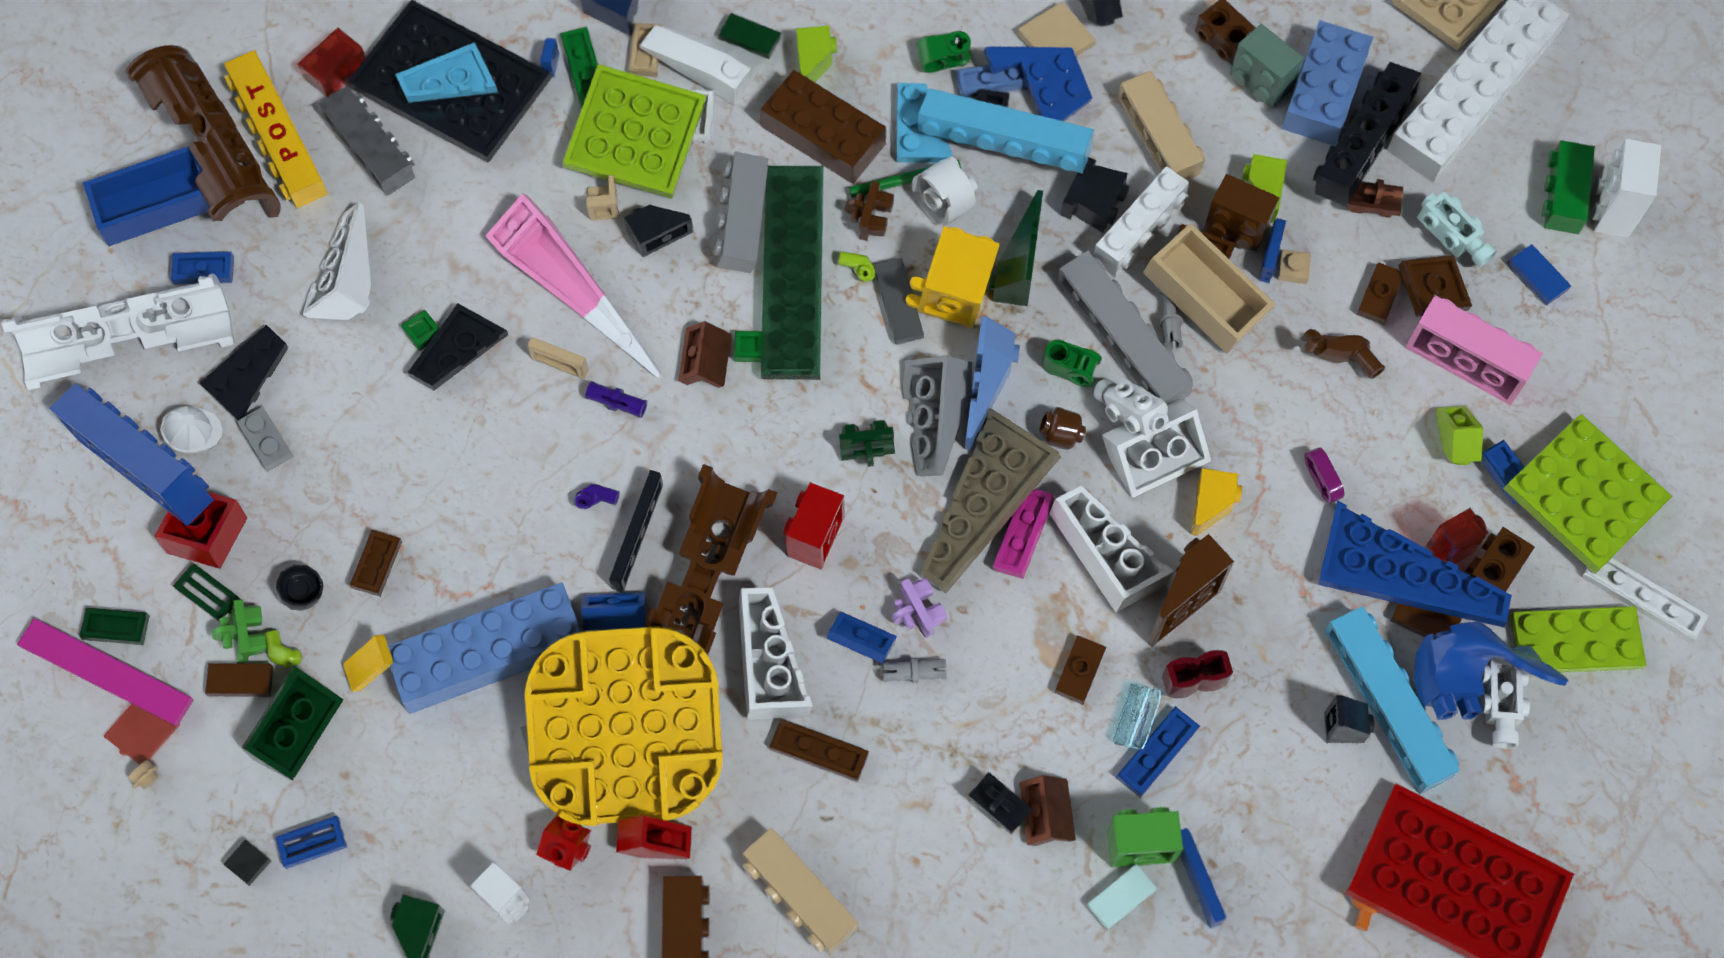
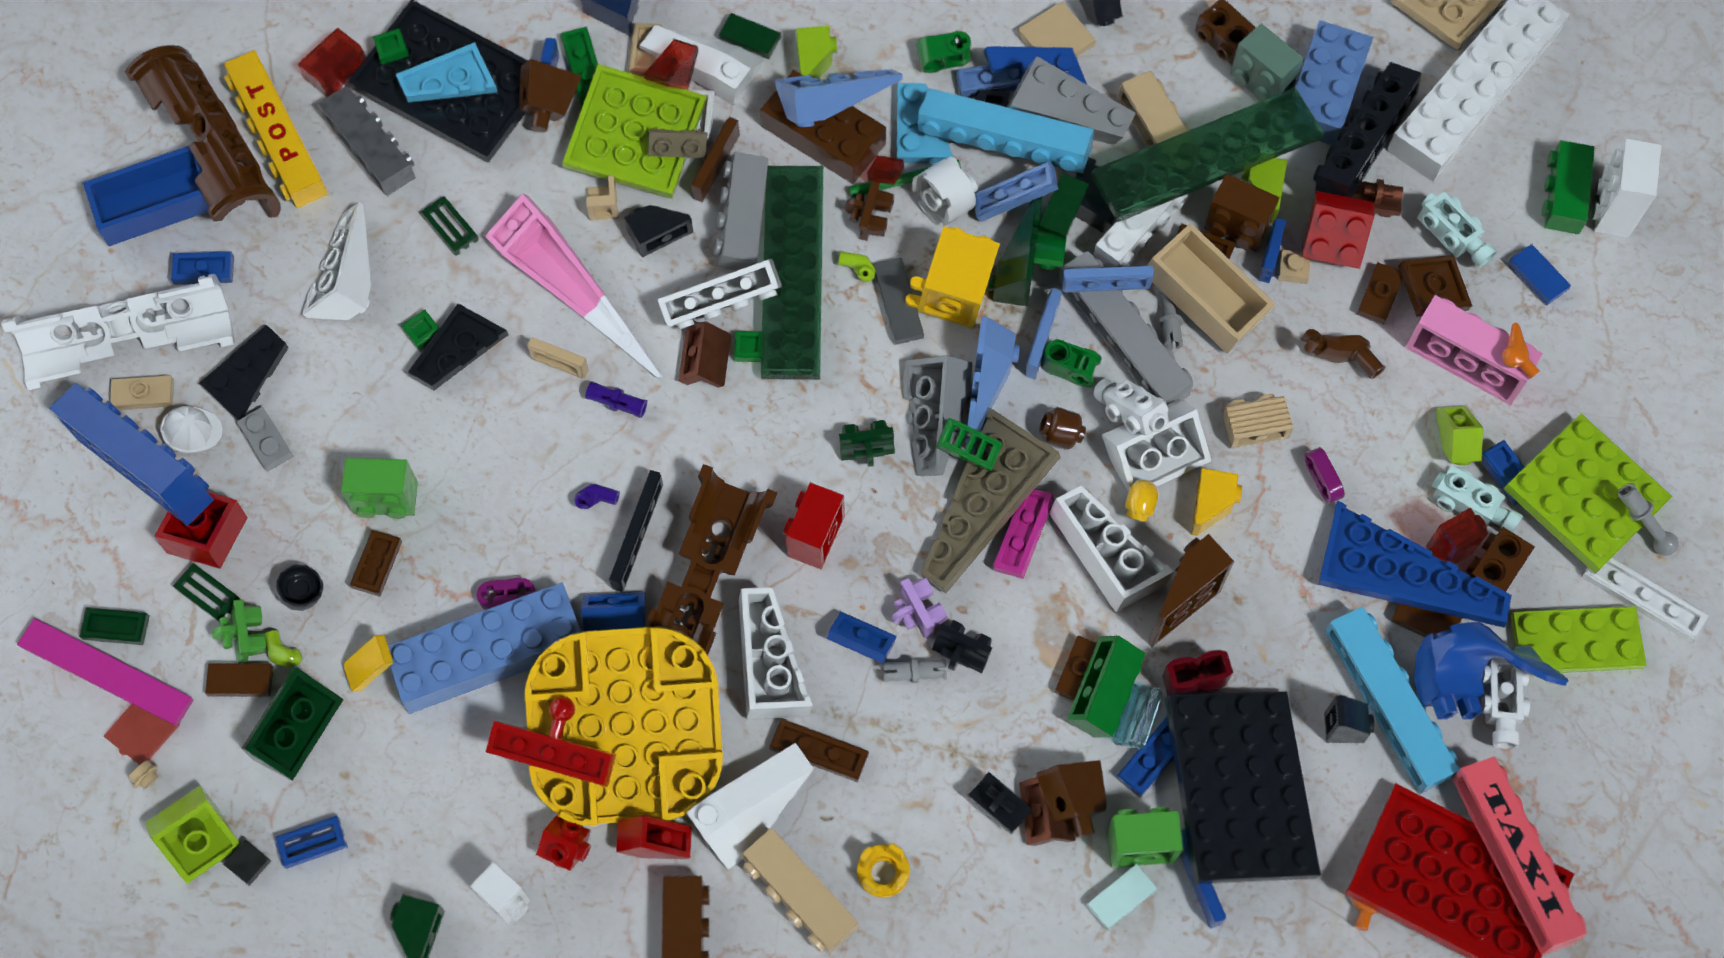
none -> tan plate [110,375,174,410]
none -> lime slope [145,785,241,884]
none -> bright green brick [341,458,418,519]
none -> green tile [373,28,409,64]
none -> dark green tile [421,196,479,256]
none -> magenta beam [476,578,536,610]
none -> red plate [485,696,616,786]
none -> reddish brown torso [519,59,581,132]
none -> clear red slope [642,39,699,90]
none -> dark tan hinge [648,127,707,158]
none -> white brick [657,259,782,330]
none -> white wedge [686,743,814,870]
none -> reddish brown tile [691,117,740,203]
none -> medium blue wedge [775,69,903,127]
none -> yellow piece [857,843,910,898]
none -> clear red tile [867,156,904,185]
none -> black hips [932,620,992,674]
none -> green slope [935,417,1003,472]
none -> medium blue tile [975,161,1058,222]
none -> light grey wedge [1007,56,1136,145]
none -> medium blue tile [1025,288,1062,380]
none -> green slope [1034,228,1067,270]
none -> reddish brown torso [1036,760,1107,838]
none -> dark green tile [1039,173,1089,239]
none -> medium blue tile [1061,266,1154,292]
none -> green brick [1067,635,1146,737]
none -> clear green plate [1091,87,1324,223]
none -> yellow piece [1124,479,1159,522]
none -> black plate [1165,692,1321,884]
none -> tan brick [1222,394,1293,449]
none -> red brick [1302,191,1375,269]
none -> light aqua brick [1431,465,1523,532]
none -> coral brick [1452,756,1588,956]
none -> orange animal [1502,323,1540,379]
none -> light grey pin [1618,483,1679,556]

